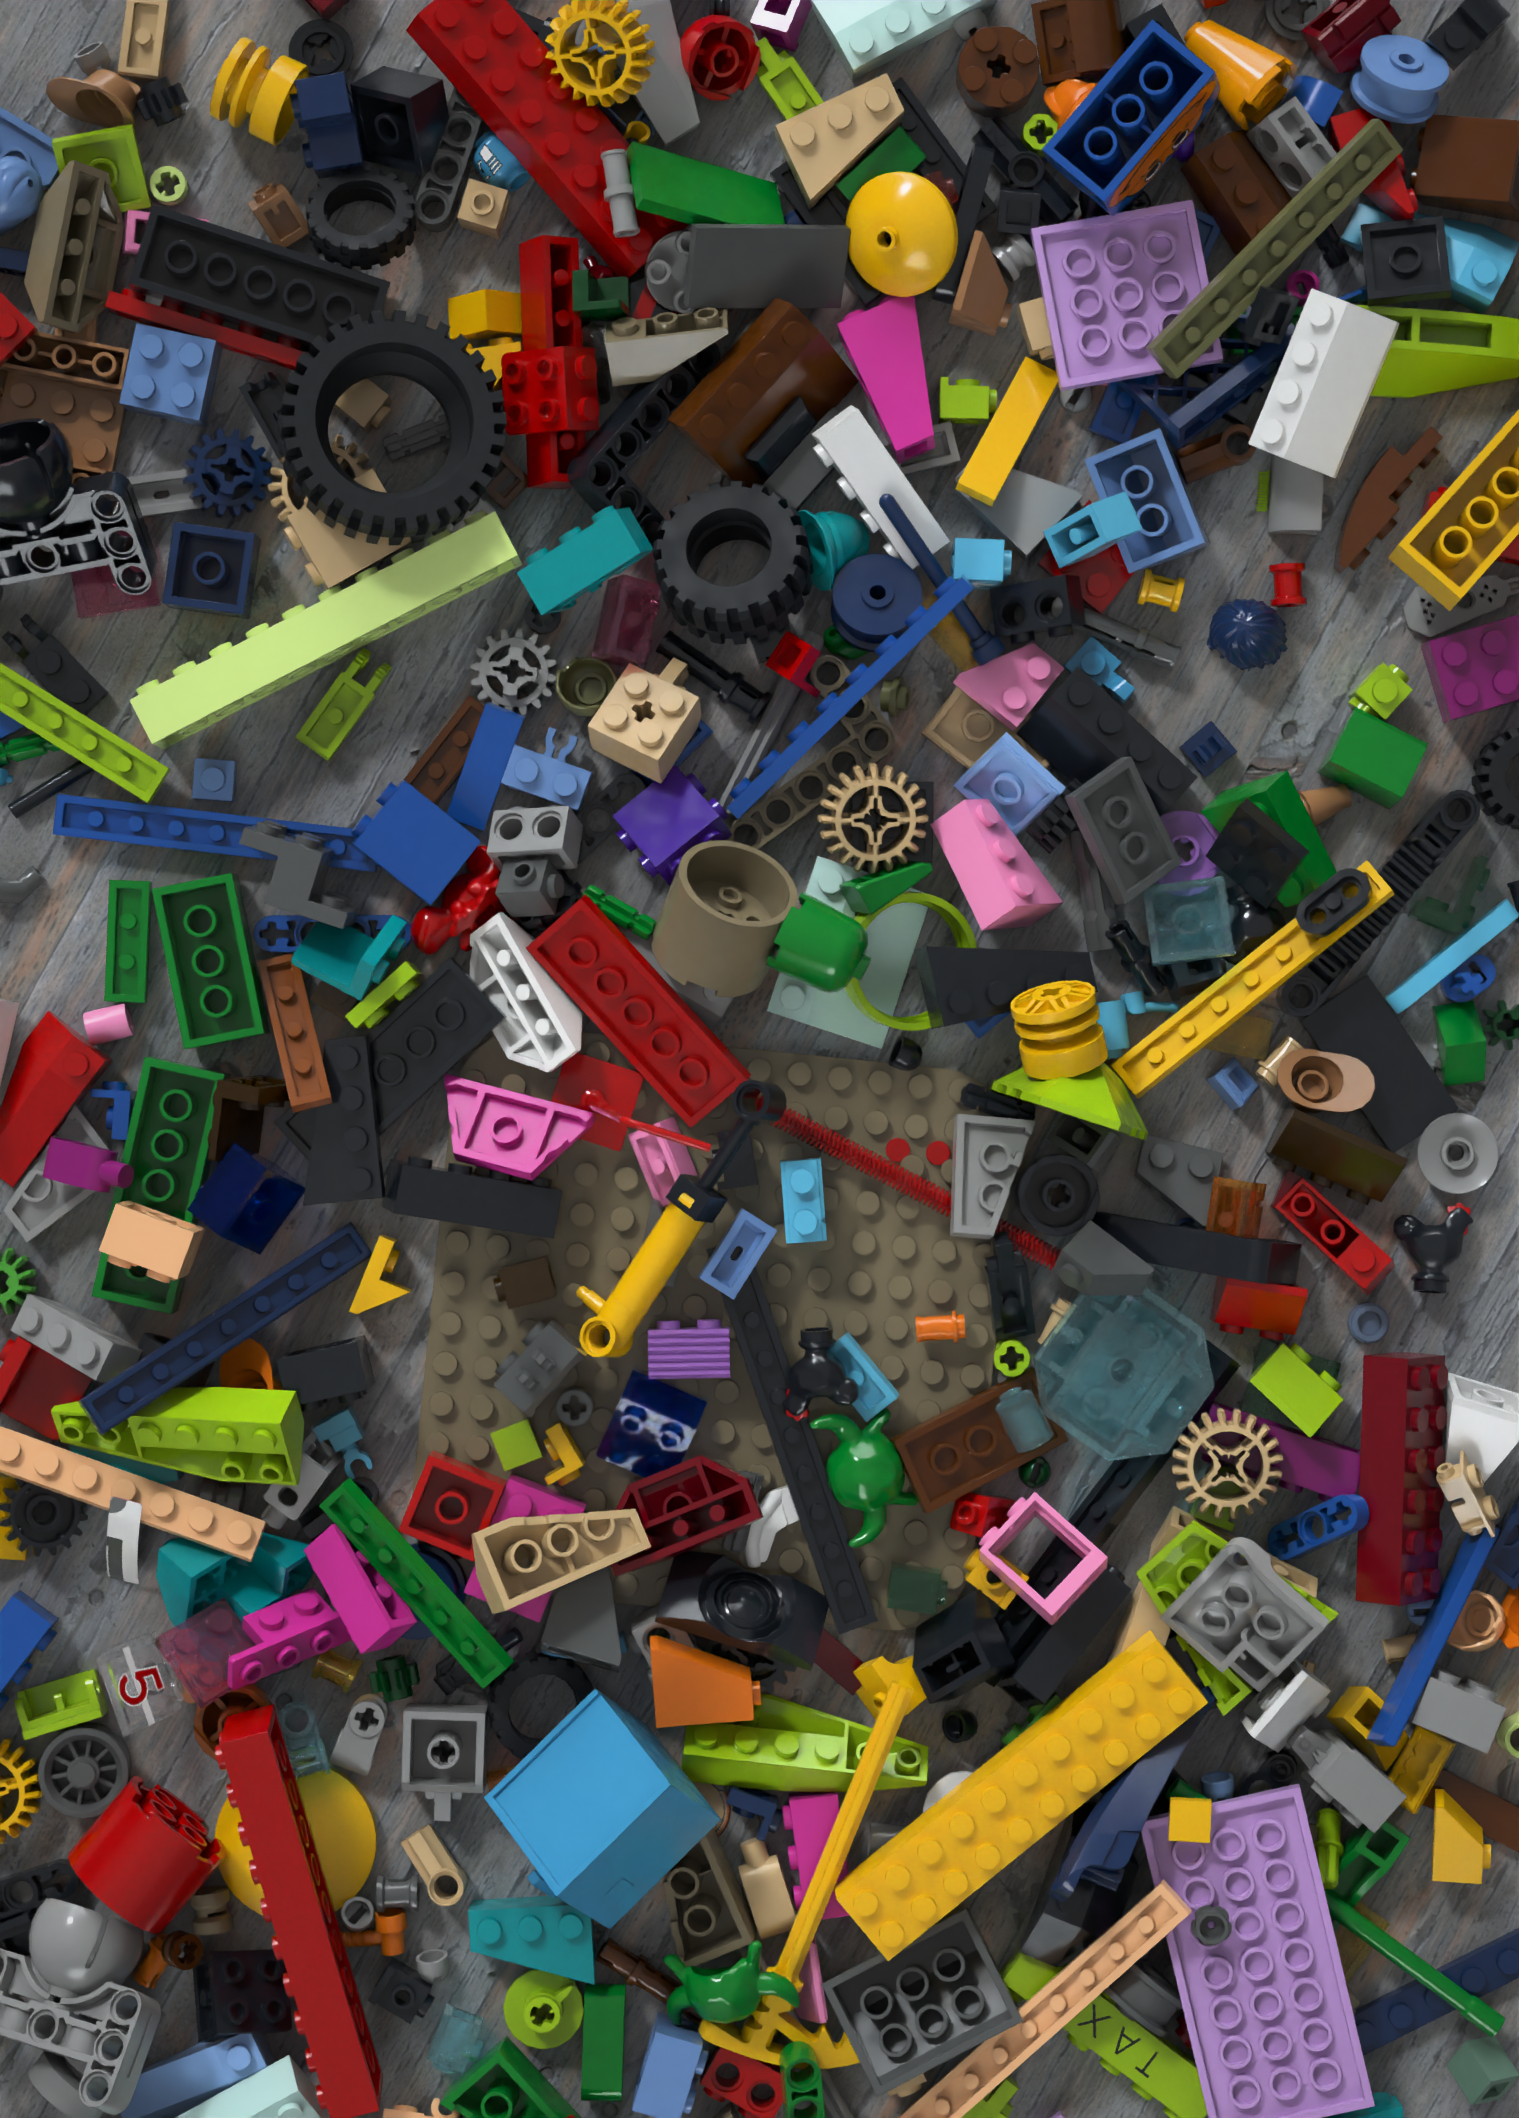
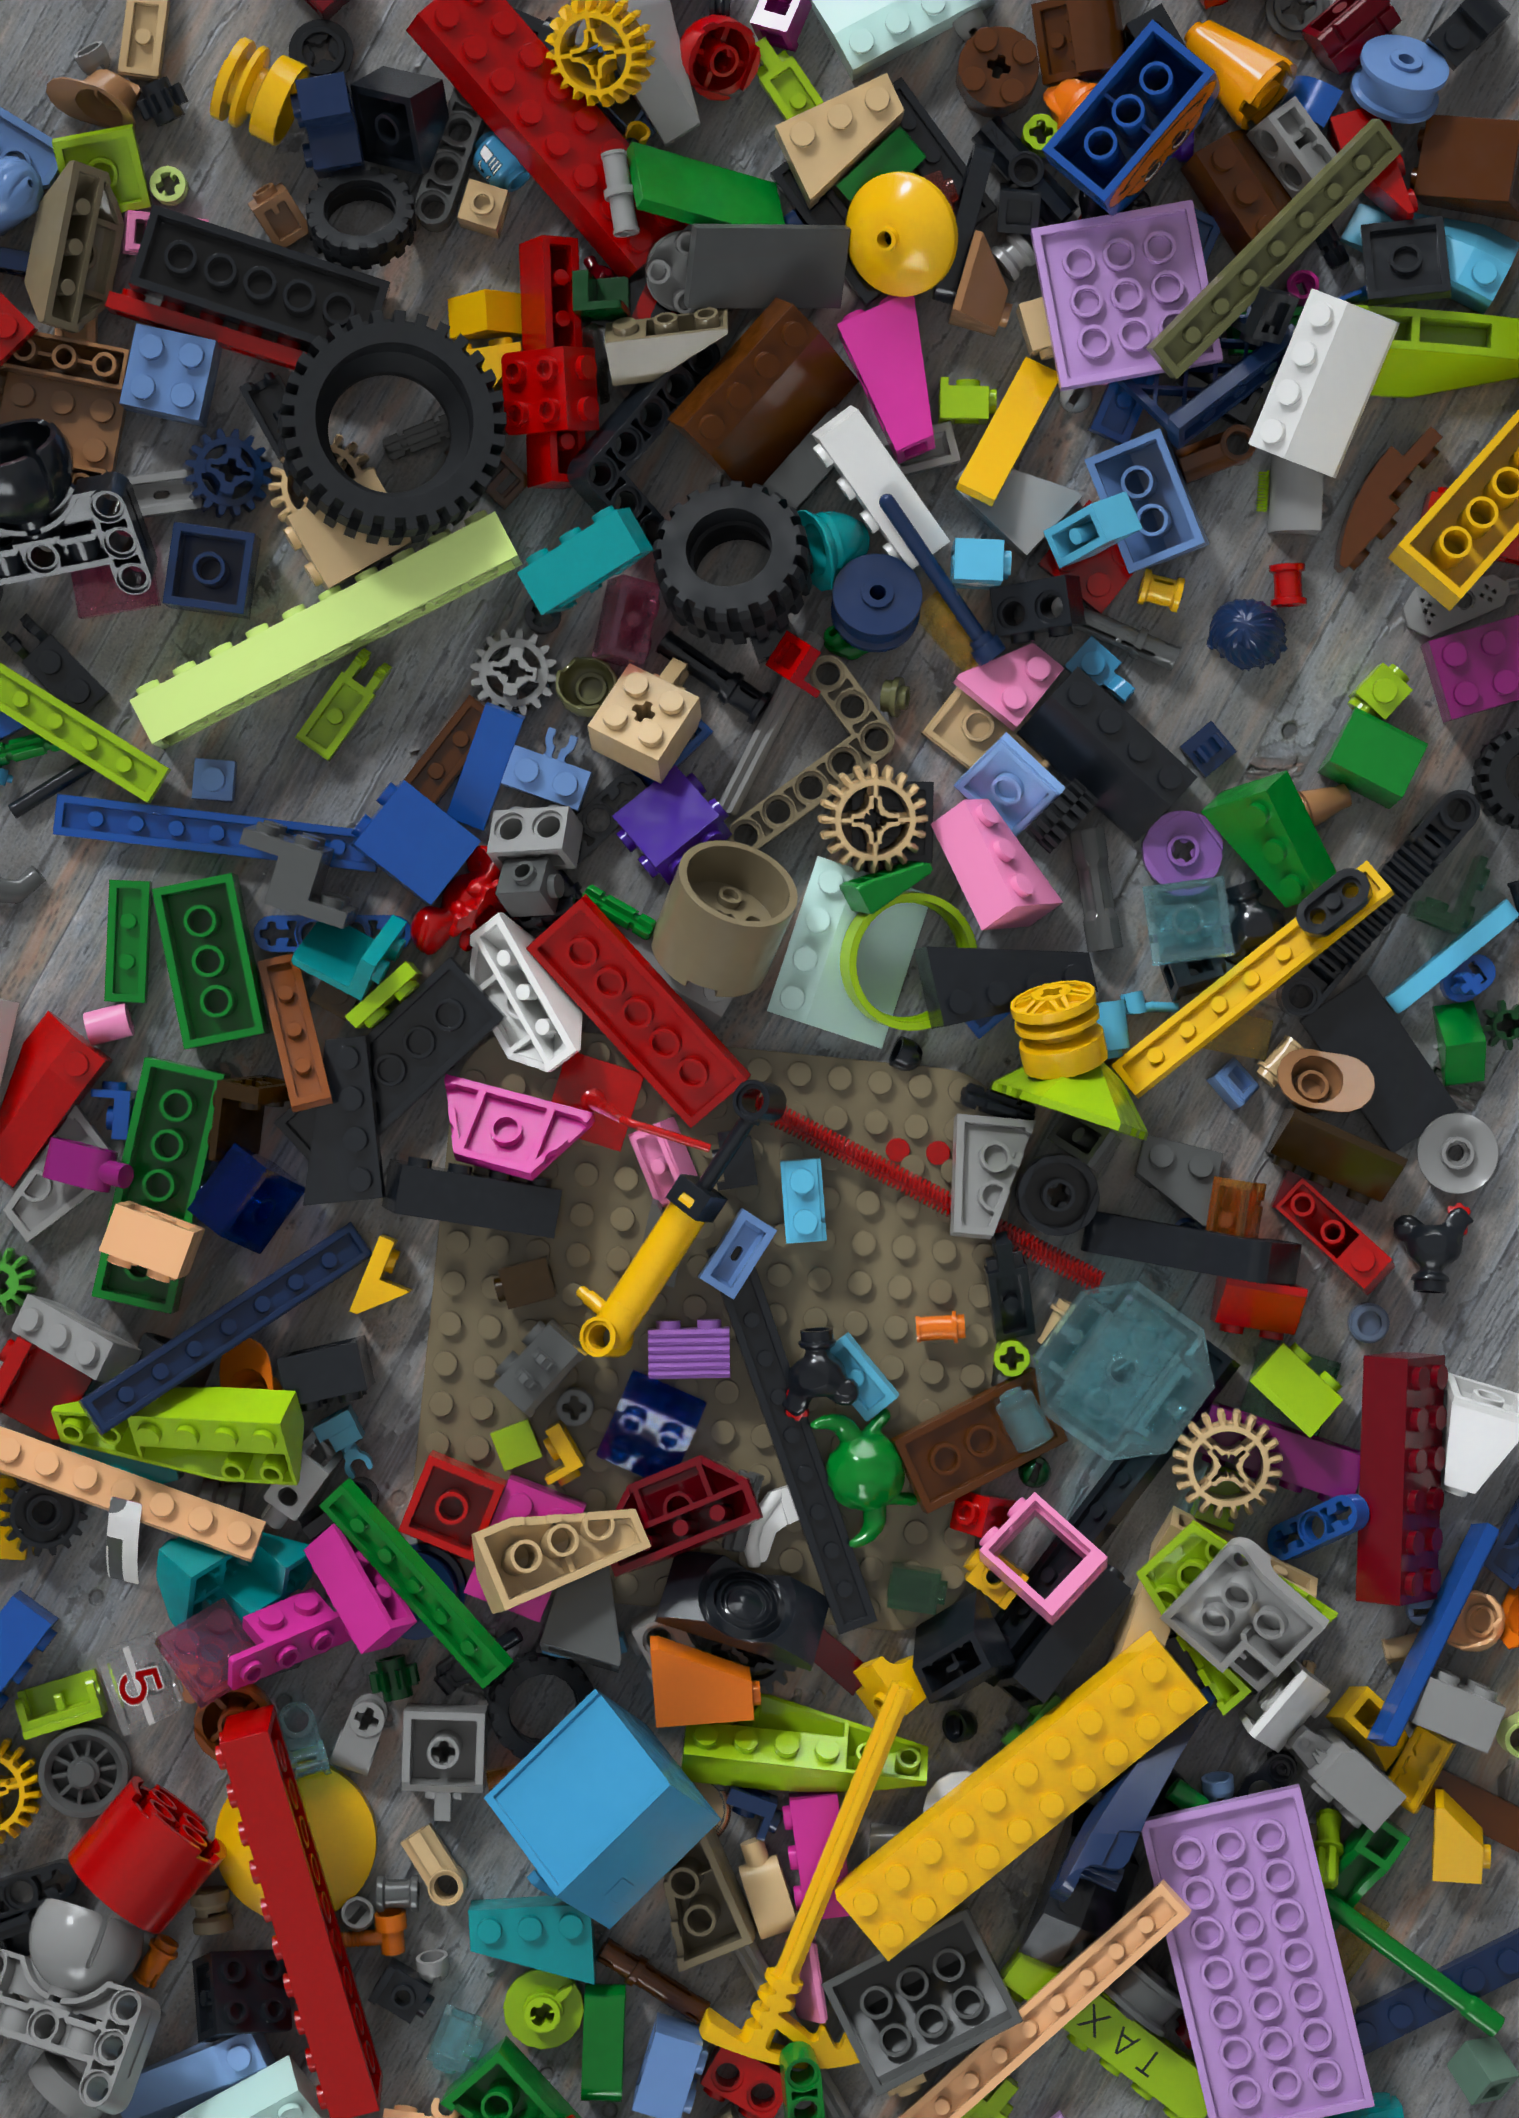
reddish brown bush [161,1930,203,1971] -> none
clear yellow bush [311,1648,363,1694] -> none
tan brick [334,378,393,433] -> none
green piece [663,1940,800,2026] -> none
blue plate [727,575,975,819] -> none
black tile [744,396,817,478] -> none
green cylinder [766,892,871,993] -> none
dark grey slope [1053,1220,1155,1296] -> none
dark grey plate [1064,756,1182,905] -> none
black pin [1105,920,1168,997] -> none
yellow tile [1168,1797,1212,1843] -> none
dark grey plate [1191,1905,1232,1946] -> none
black plate [1206,798,1309,909] -> none
tan hinge [1436,1450,1500,1538] -> none

